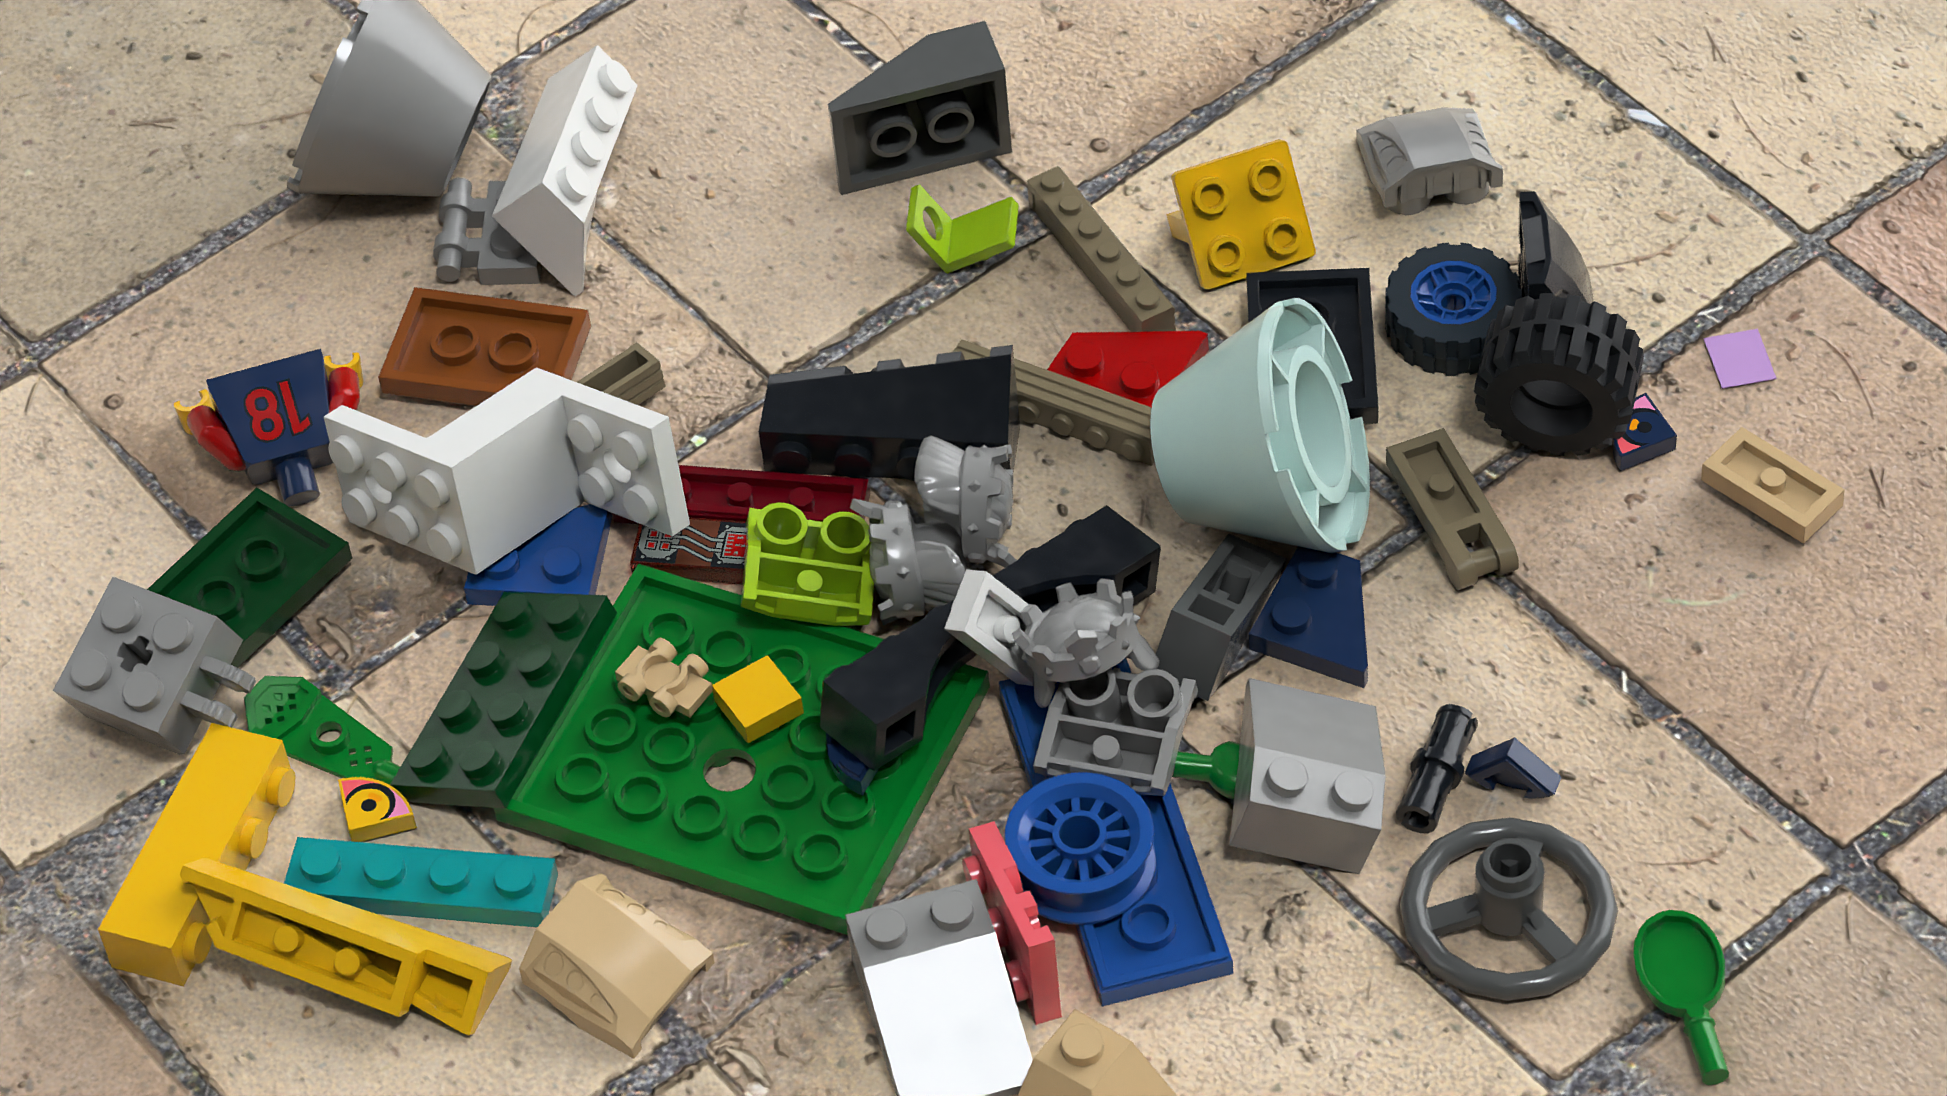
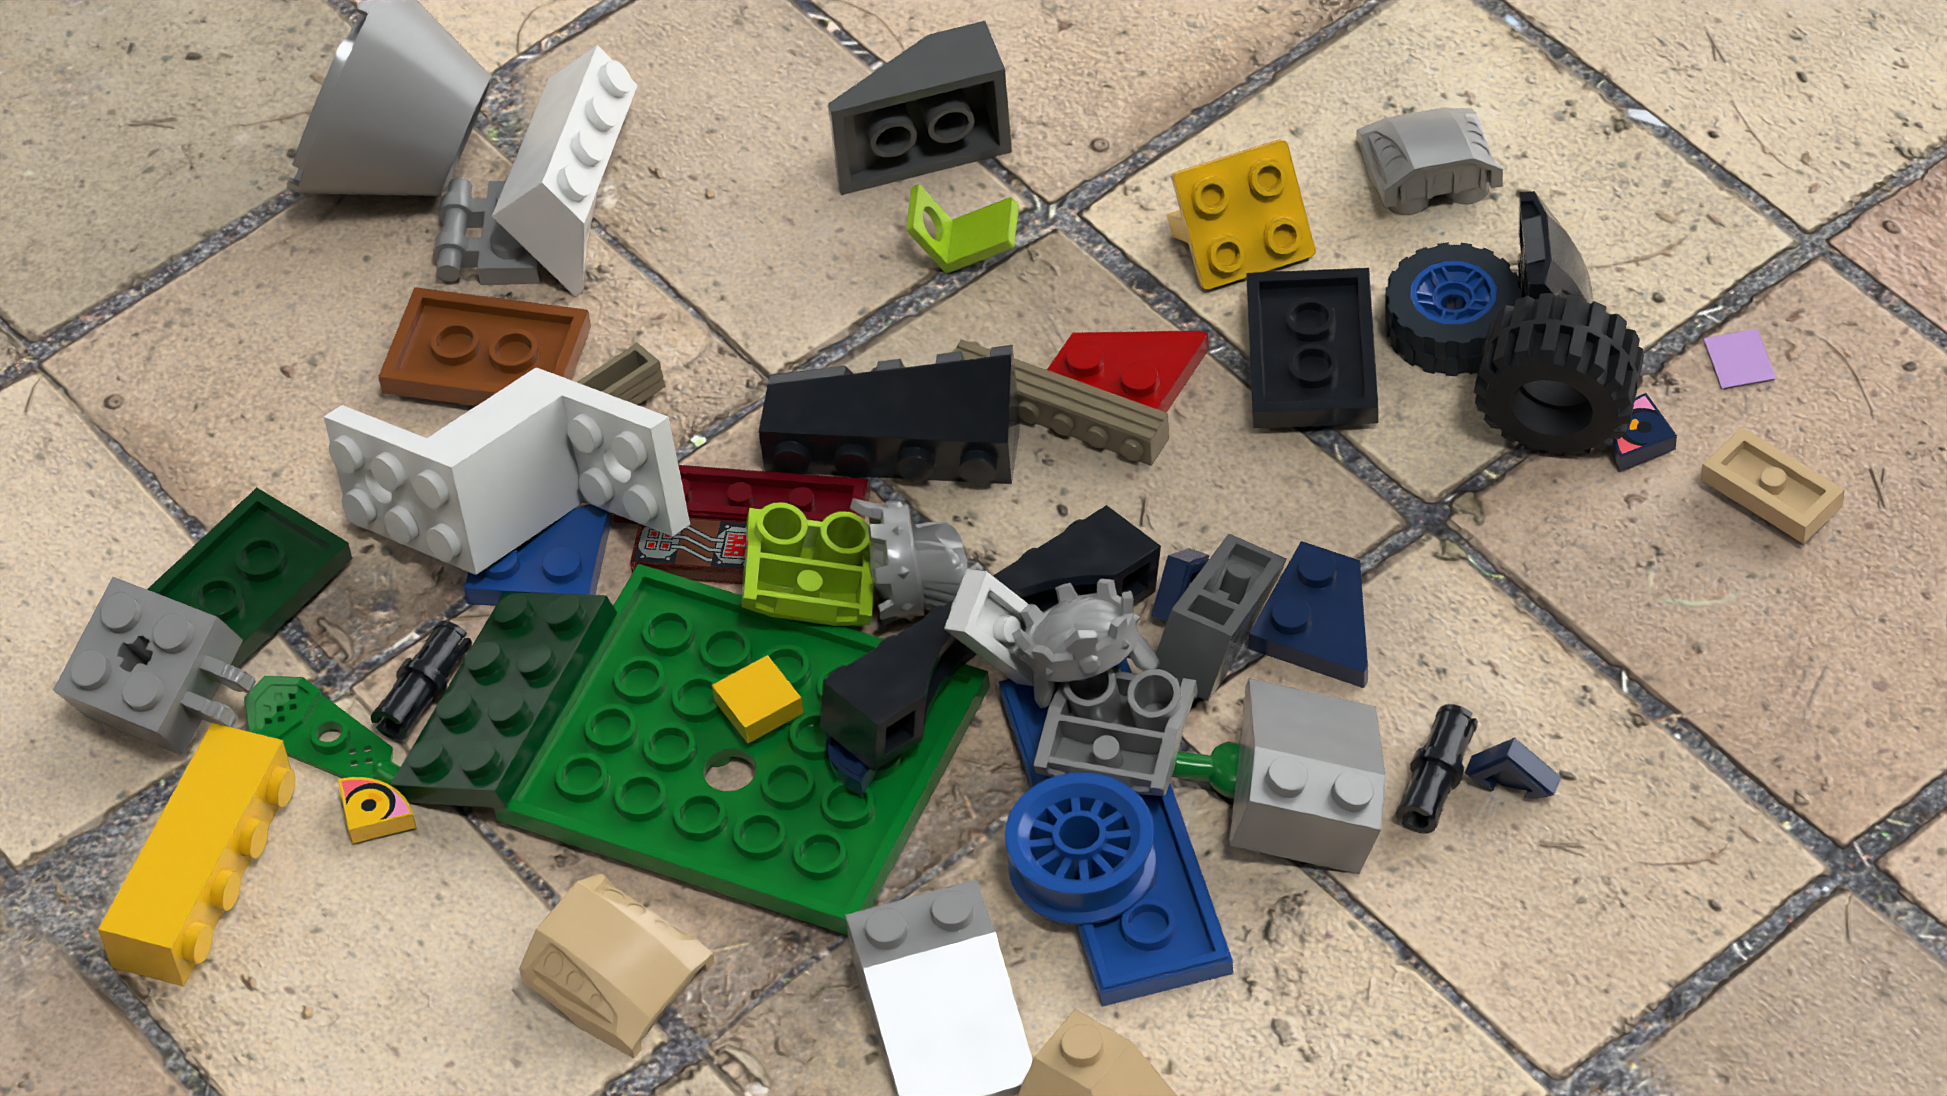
dark blue torso [174,348,363,506] -> none
yellow wedge [180,858,512,1036] -> none
teal plate [284,837,558,928] -> none
tan piece [615,638,713,717] -> none
light grey hair [914,435,1017,568] -> none
coral wing [962,821,1062,1025] -> none
dark tan piece [1027,166,1176,332] -> none
light aqua cone [1150,298,1370,553] -> none
dark tan plate [1386,428,1519,590] -> none
dark grey piece [1400,817,1618,1001] -> none
green piece [1633,910,1729,1085] -> none
none -> black pin [371,621,472,741]
none -> dark blue tile [1151,548,1209,621]

